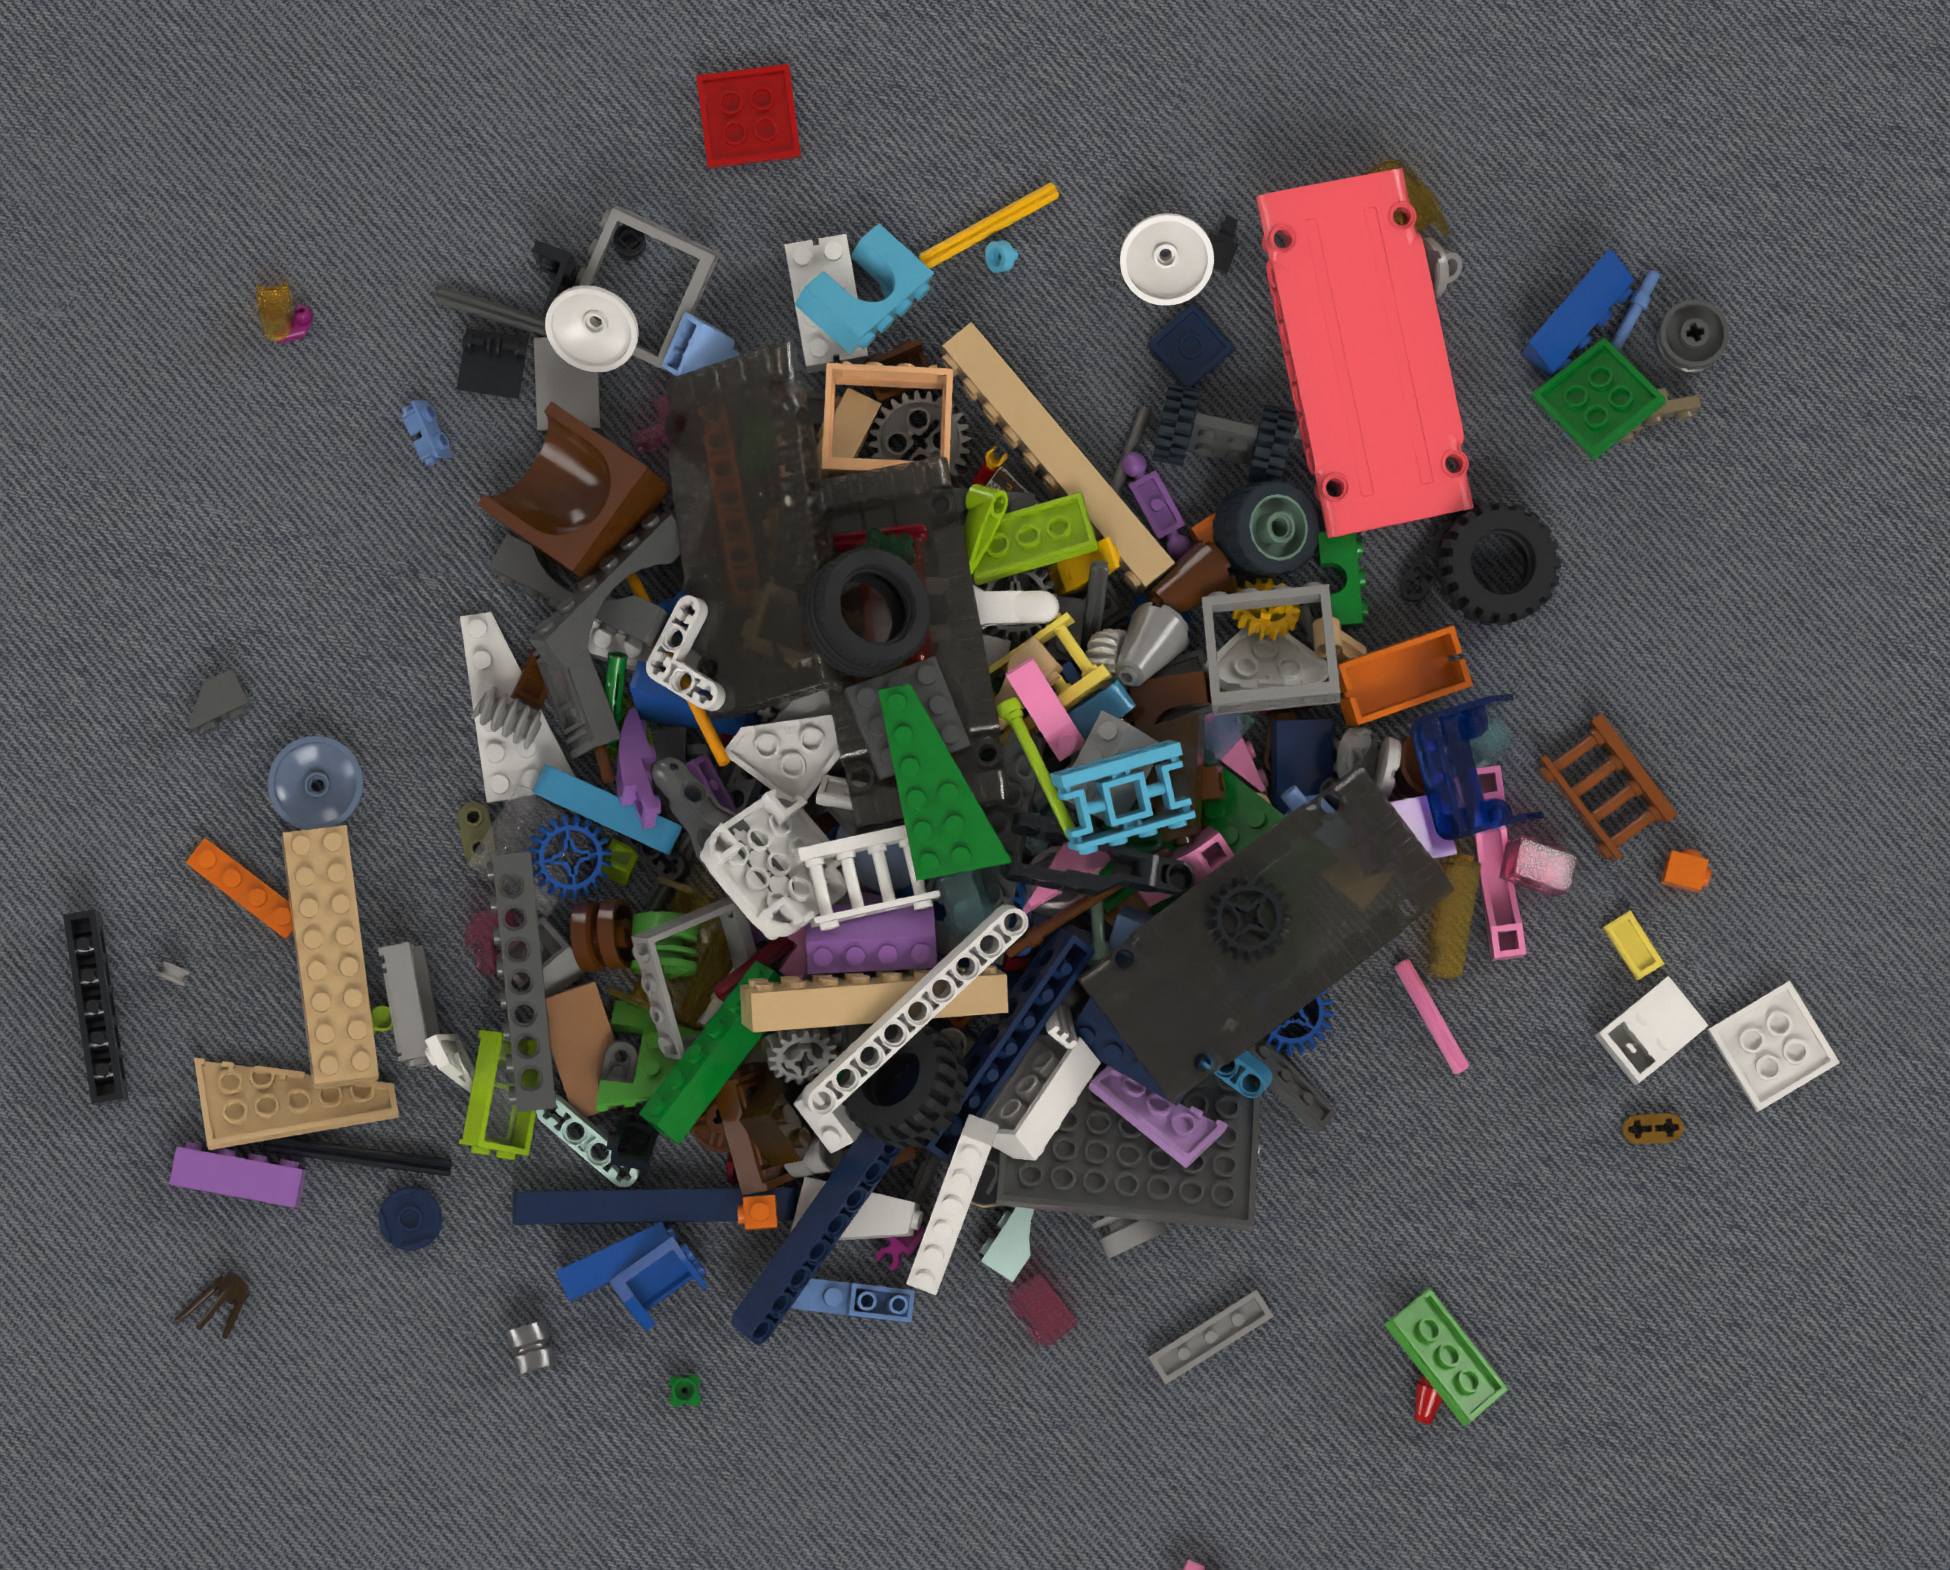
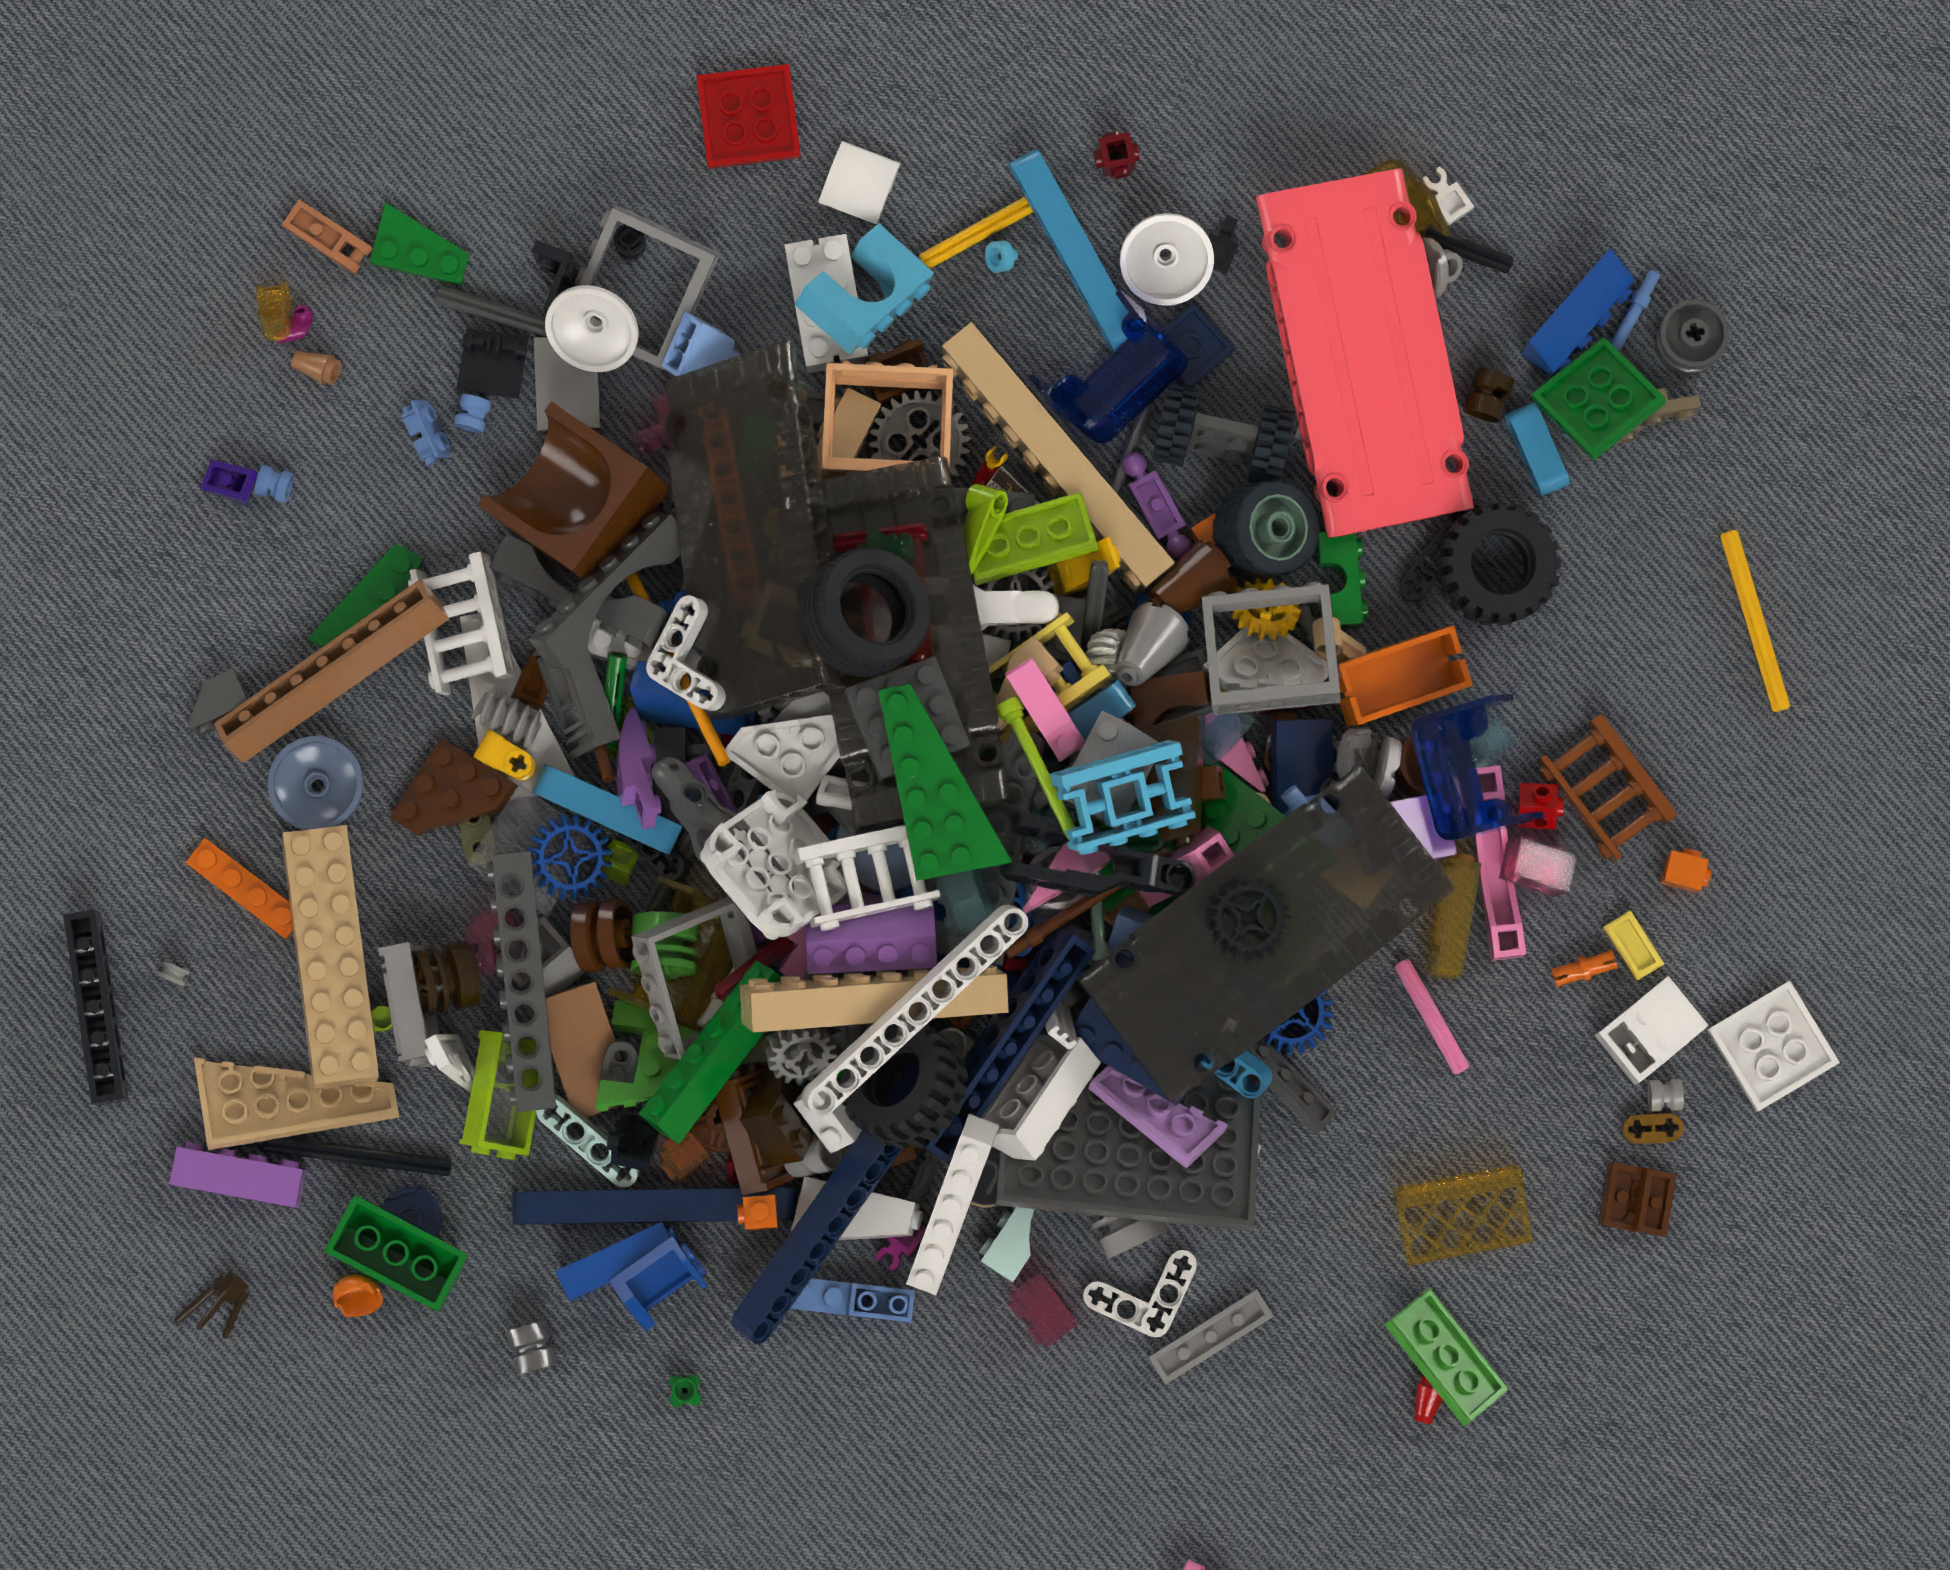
none -> dark purple slope [200,460,258,506]
none -> medium nougat brick [214,579,449,763]
none -> medium blue wheel [254,465,294,503]
none -> nougat plate [282,199,373,275]
none -> medium nougat cone [292,350,341,385]
none -> green wing [307,543,424,648]
none -> green slope [324,1194,468,1312]
none -> orange hair [332,1273,383,1317]
none -> green wing [370,202,470,286]
none -> reddish brown plate [389,738,518,836]
none -> white fence [408,551,516,695]
none -> dark brown wheel [412,941,481,1017]
none -> medium blue wheel [453,394,492,434]
none -> yellow piece [473,729,536,781]
none -> clear orange brick [660,1131,712,1182]
none -> white slope [818,141,901,224]
none -> dark azure beam [1008,149,1141,353]
none -> clear blue windscreen [1029,290,1188,443]
none -> white beam [1083,1250,1197,1338]
none -> dark red brick [1093,132,1140,179]
none -> clear yellow fence [1392,1164,1533,1266]
none -> white plate [1422,167,1474,227]
none -> black axle [1424,226,1514,273]
none -> dark brown wheel [1463,367,1515,423]
none -> dark azure beam [1505,402,1570,497]
none -> red brick [1517,783,1564,829]
none -> orange pin [1551,949,1618,988]
none -> reddish brown slope [1598,1162,1677,1237]
none -> light grey wheel [1647,1079,1684,1112]
none -> yellow axle [1720,530,1790,712]

